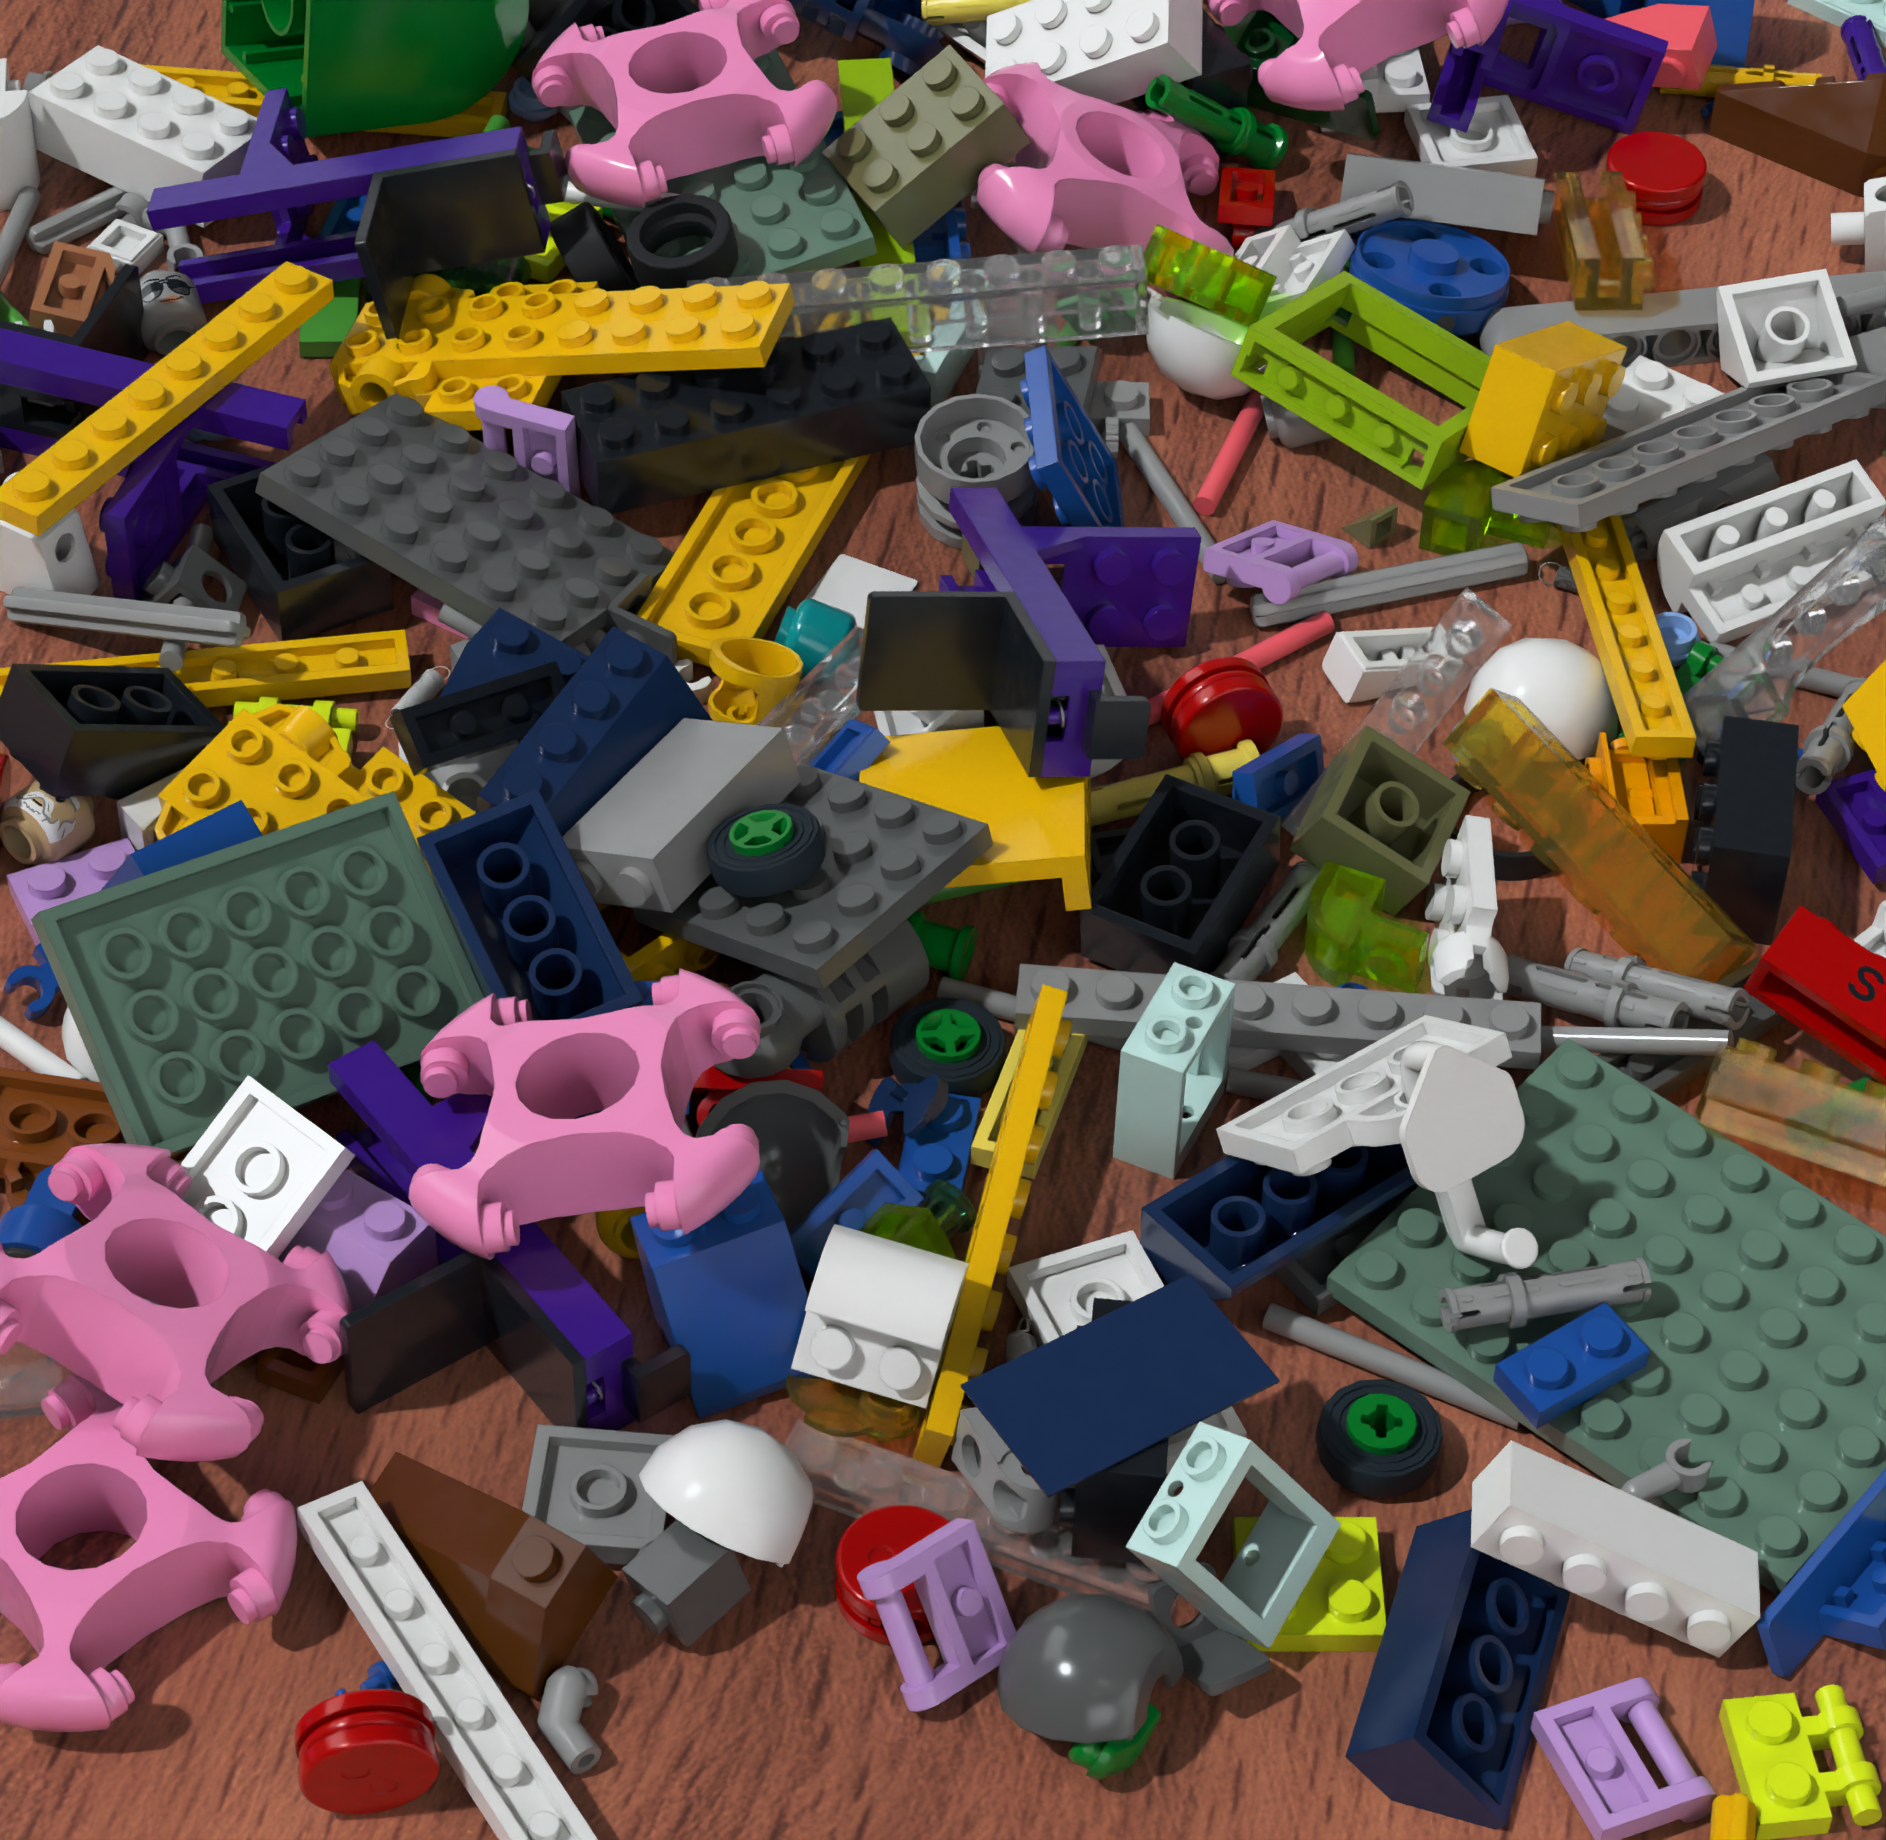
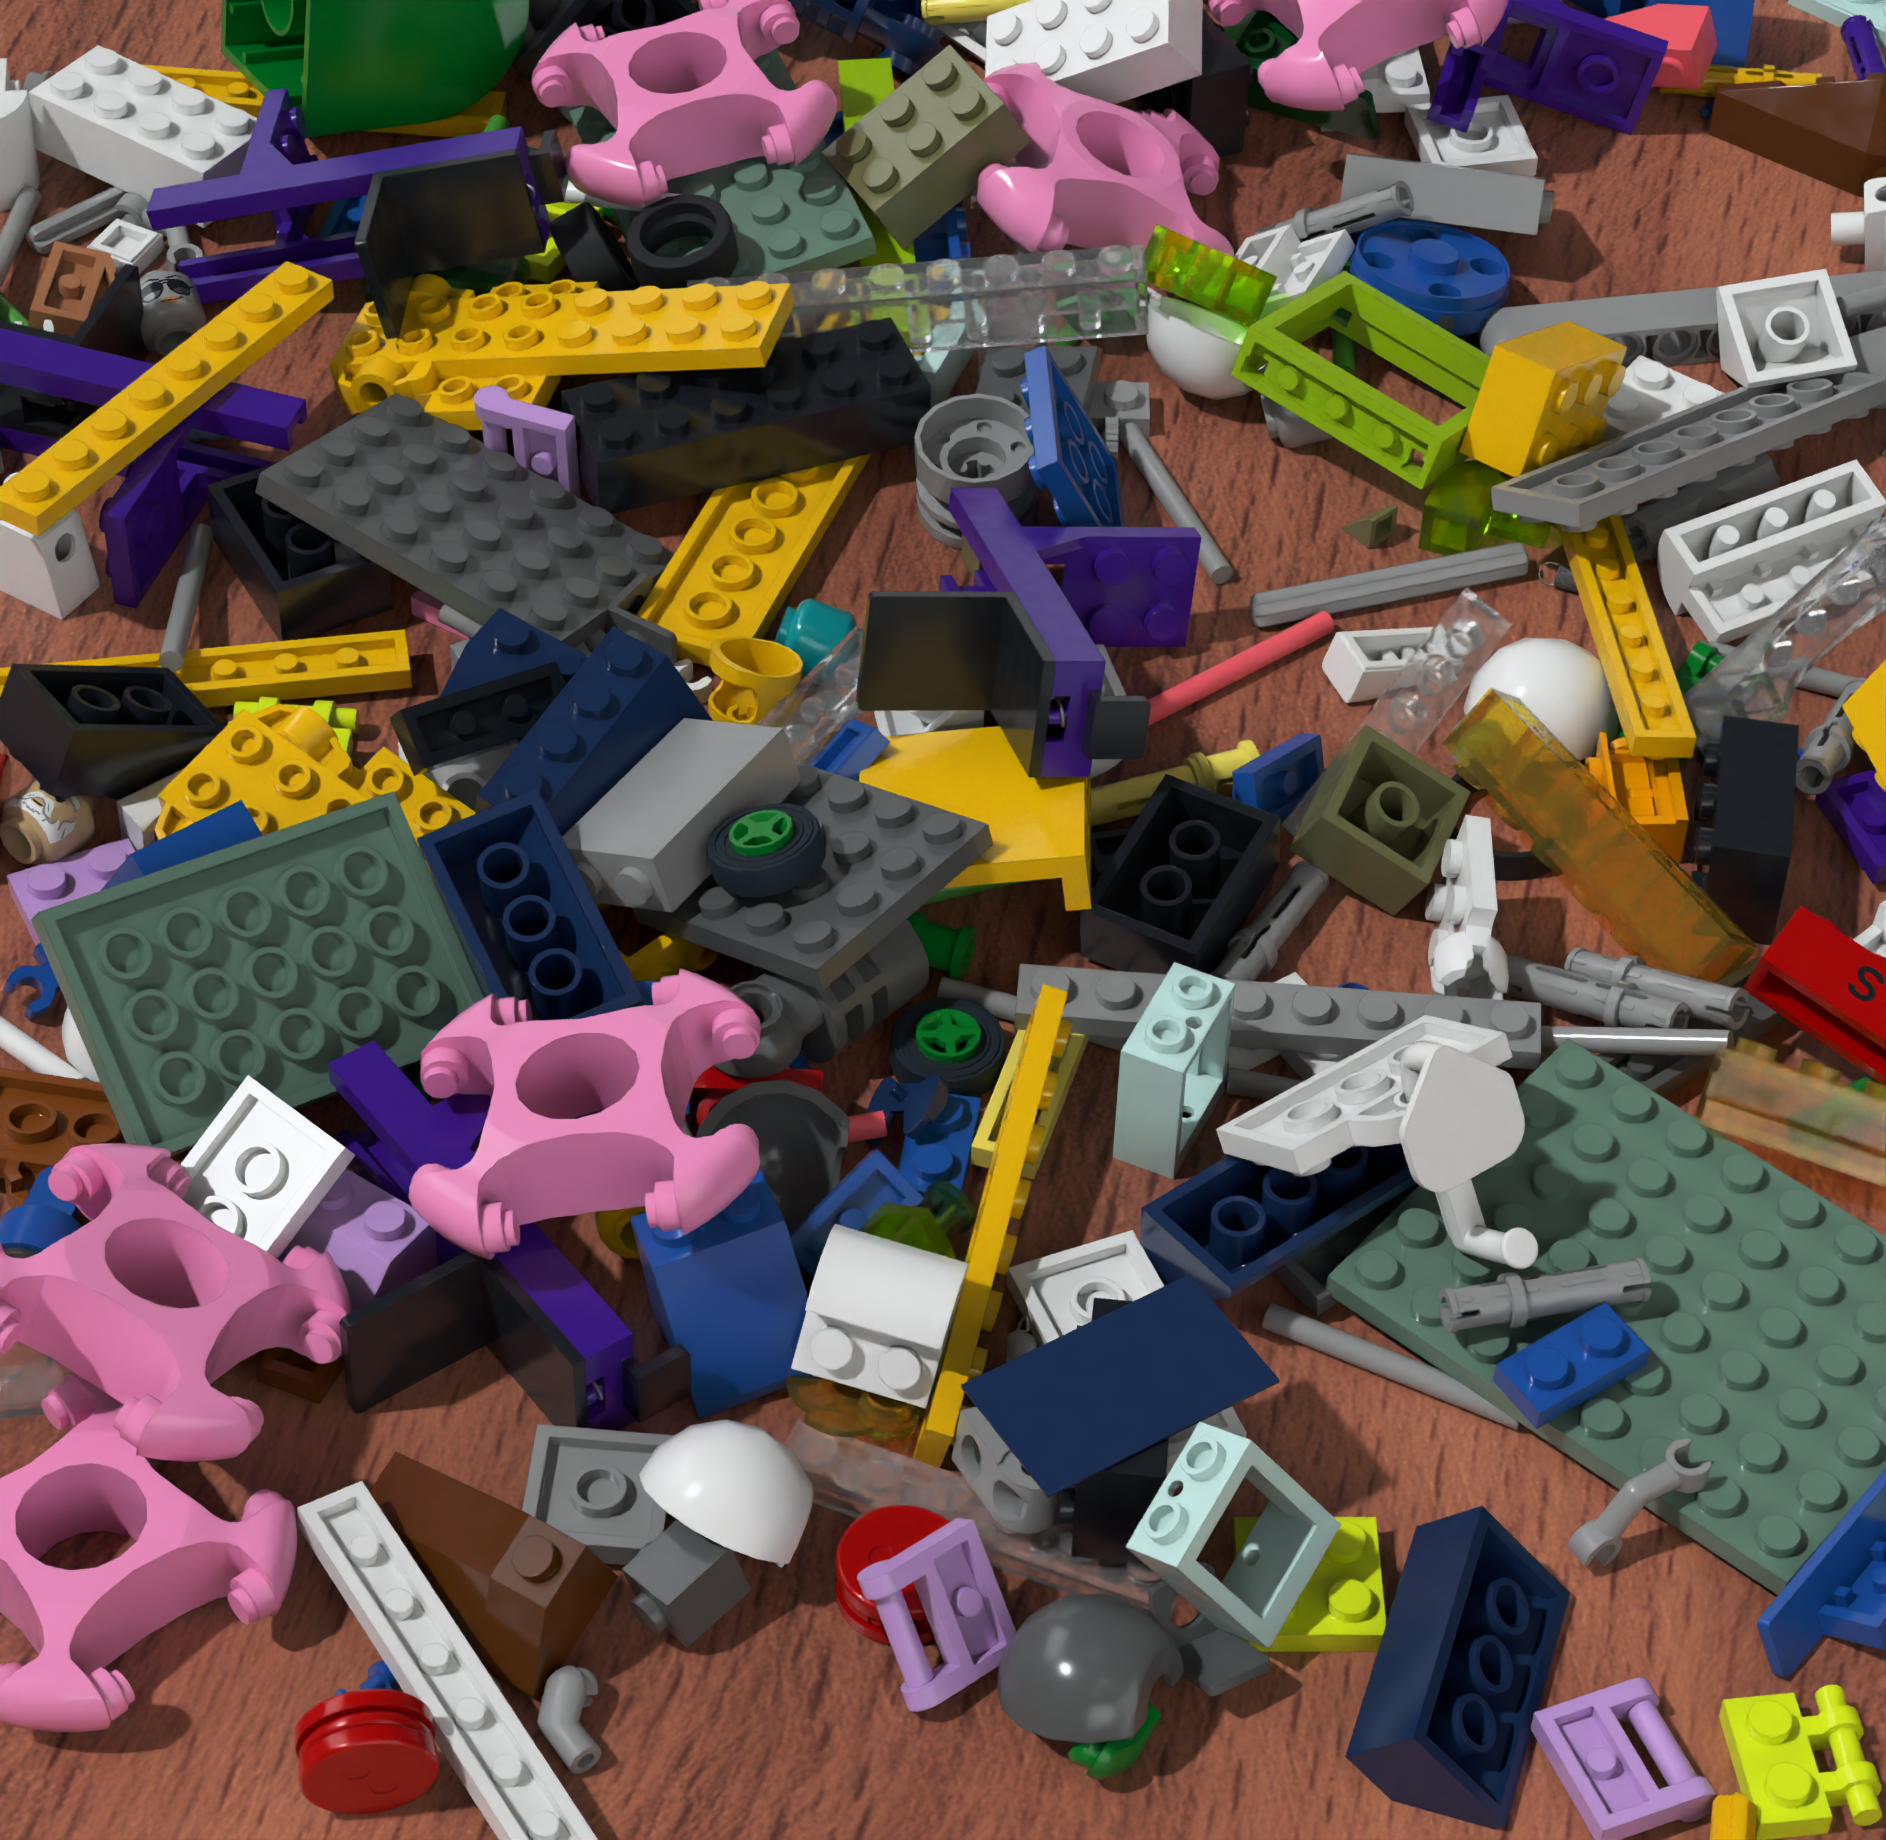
light grey axle [3,587,251,648] -> none
dark grey bracket [141,544,247,611] -> none
bright green tile [299,278,362,358] -> none
white piece [385,666,450,729] -> none
light blue plate [509,76,559,122] -> none
white sticker [804,554,918,629] -> none
green pin [1145,75,1289,170] -> none
red head [1161,657,1283,761] -> none
coral bar [1193,389,1264,516] -> none
lavender plate [1203,520,1359,605] -> none
red plate [1217,166,1276,249] -> none
clear neon green brick [1304,861,1429,993] -> none
black wheel [1315,1379,1443,1498] -> none
white brick [1471,1440,1760,1658] -> none
clear yellow brick [1554,171,1654,311] -> none
red head [1602,132,1707,226] -> none
light blue plate [1655,612,1701,666] -> none

